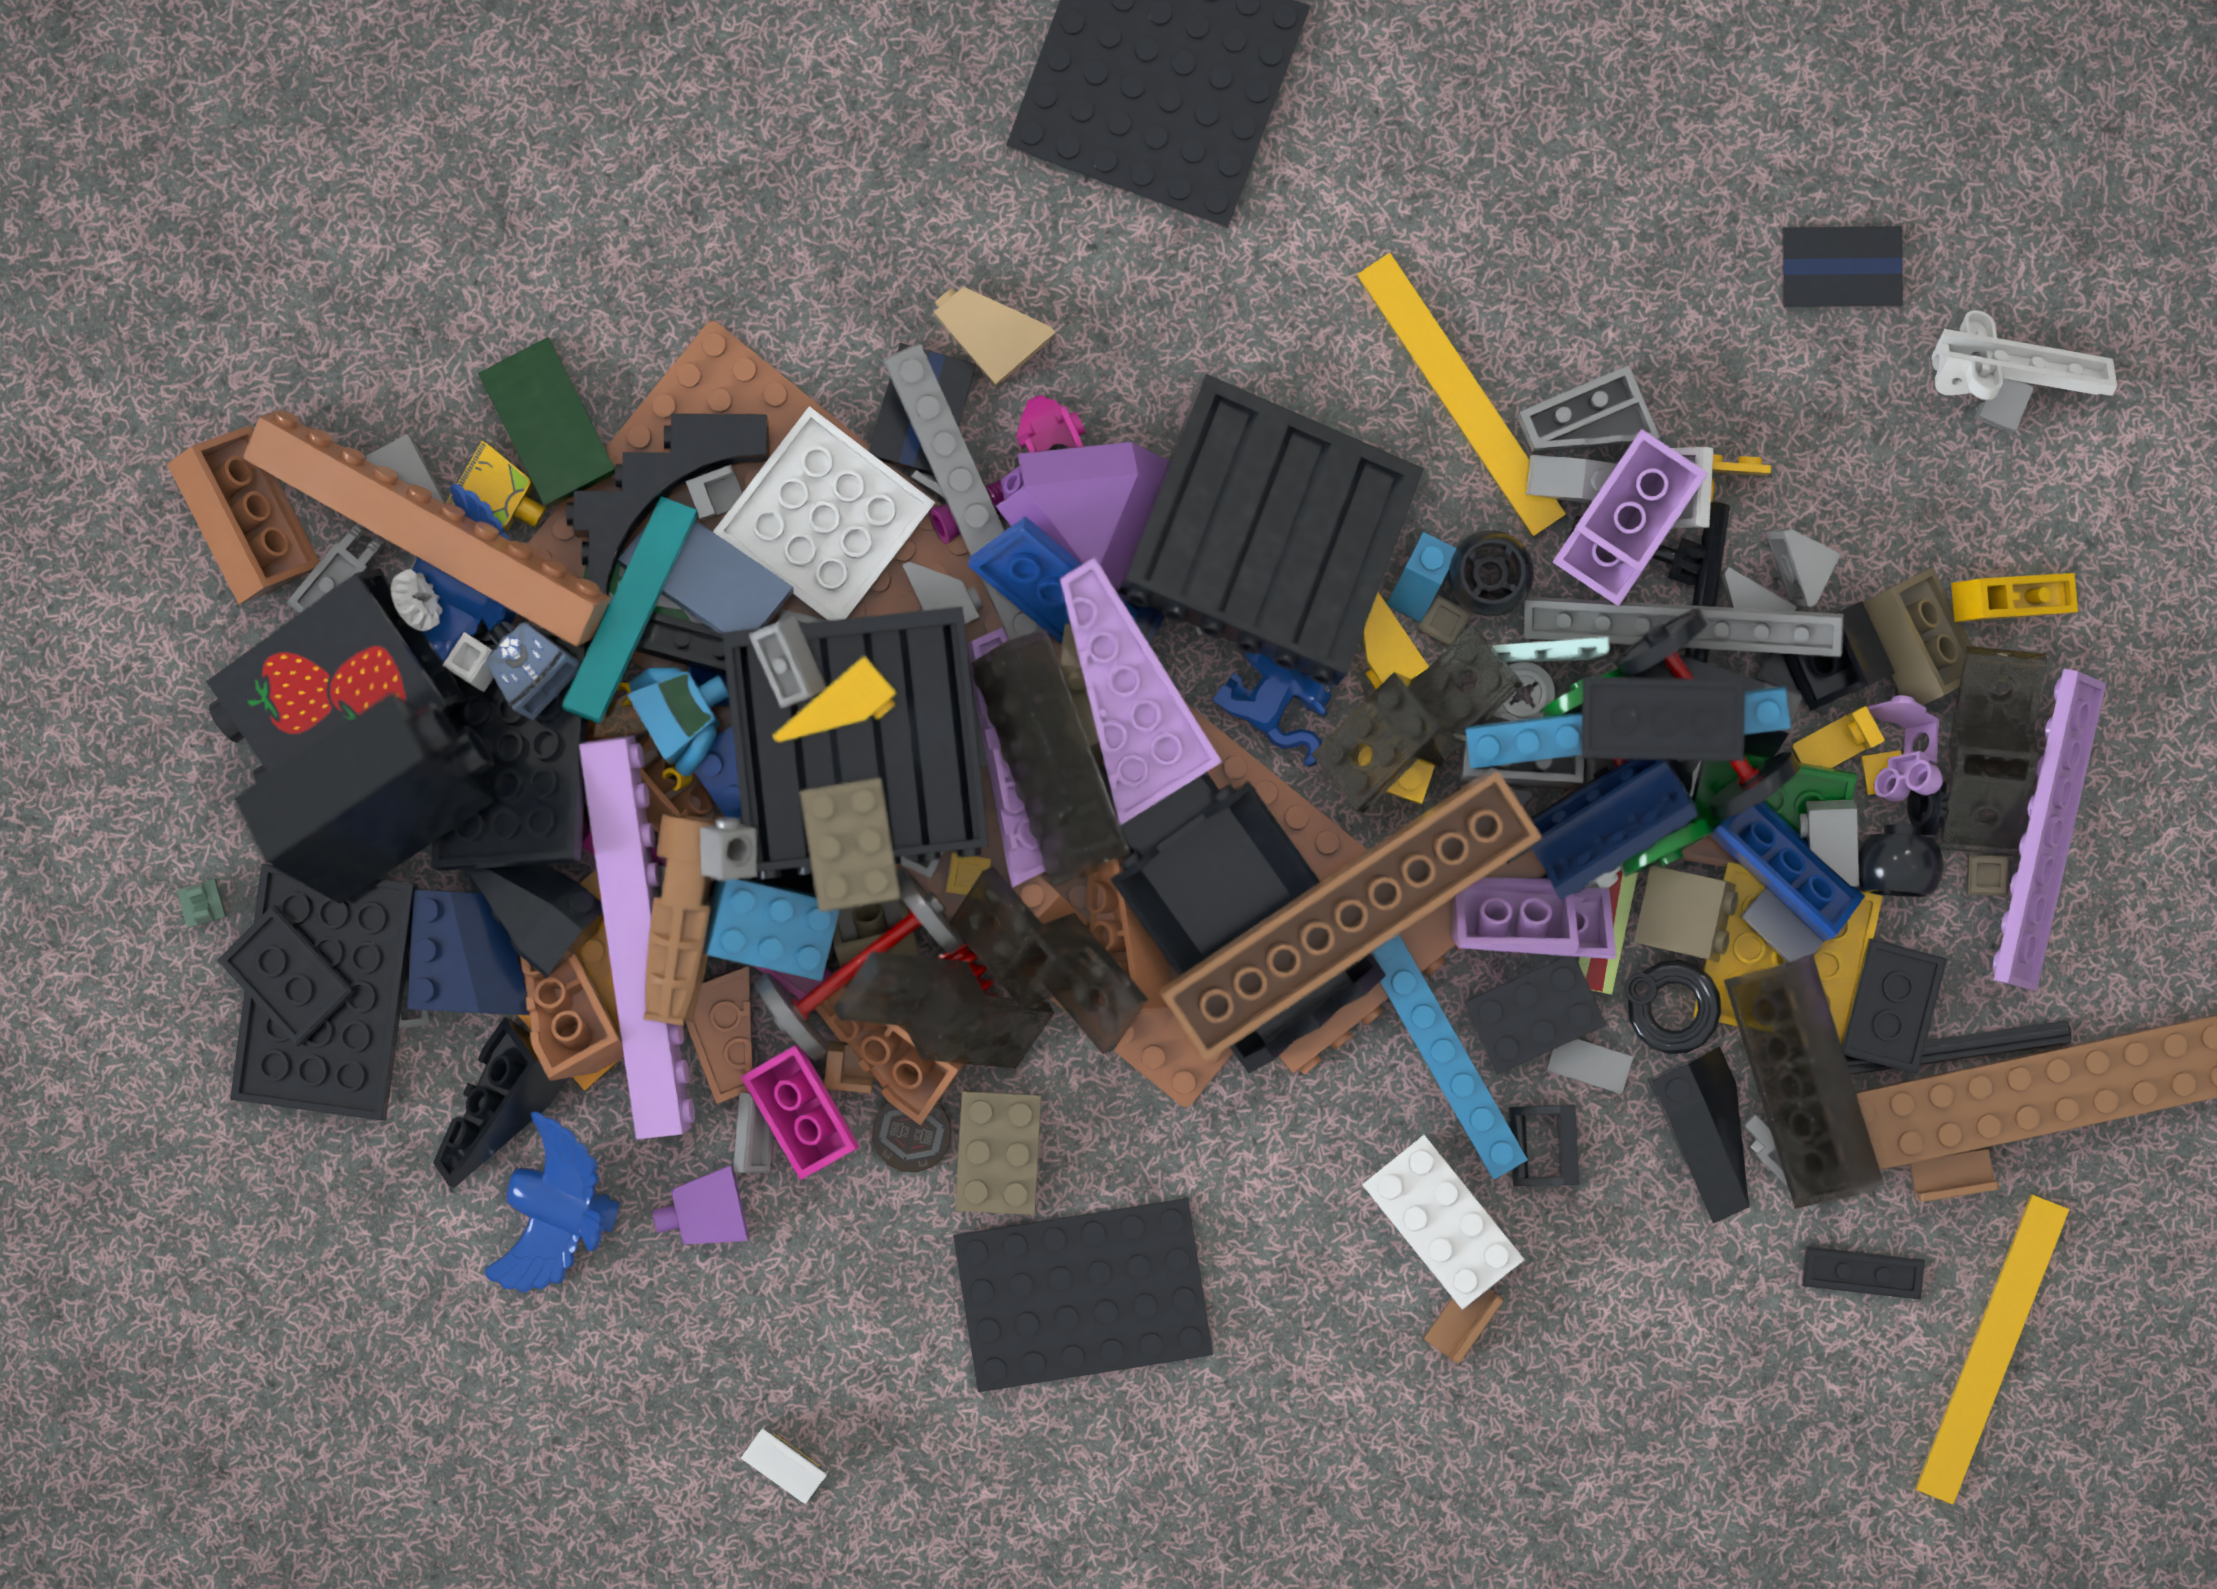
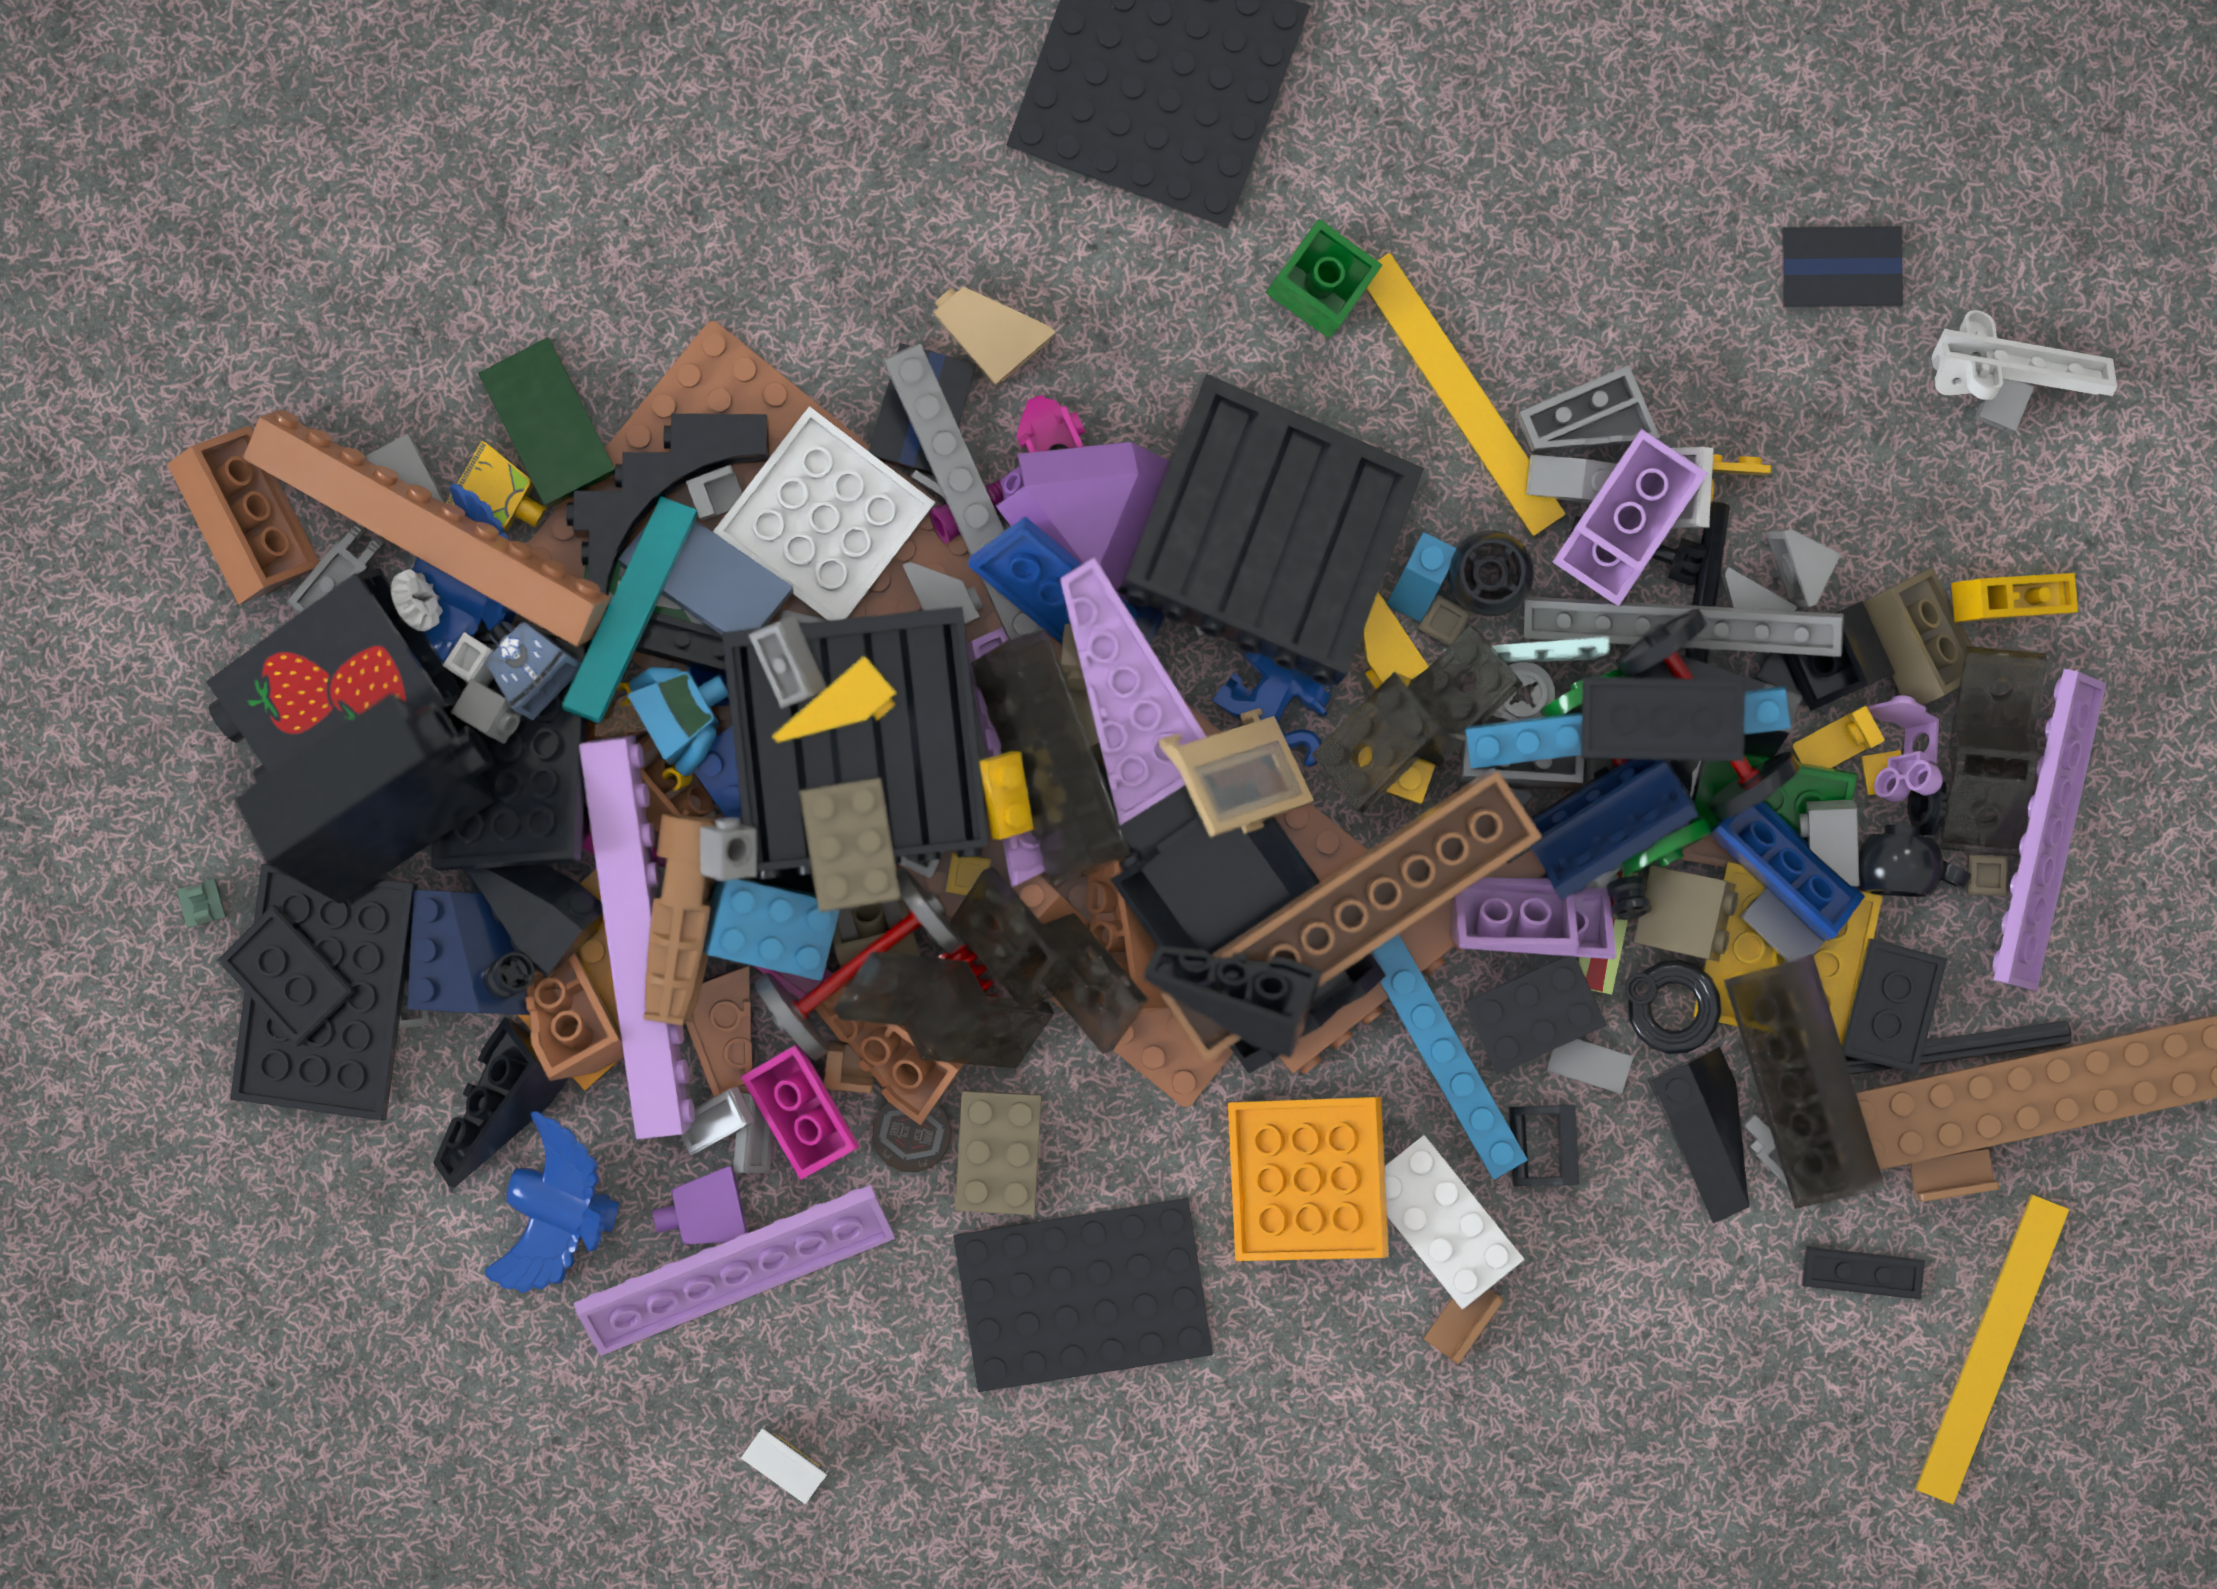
none -> light grey brick [451,678,522,744]
none -> black wheel [484,952,535,999]
none -> lavender plate [574,1185,895,1356]
none -> light grey tile [680,1086,754,1156]
none -> yellow plate [979,751,1034,840]
none -> black wedge [1143,946,1323,1058]
none -> piece [1159,708,1314,837]
none -> light orange plate [1228,1097,1389,1261]
none -> green slope [1265,219,1382,339]
none -> black wheel [1607,876,1651,920]
none -> black tile [1941,861,1971,889]

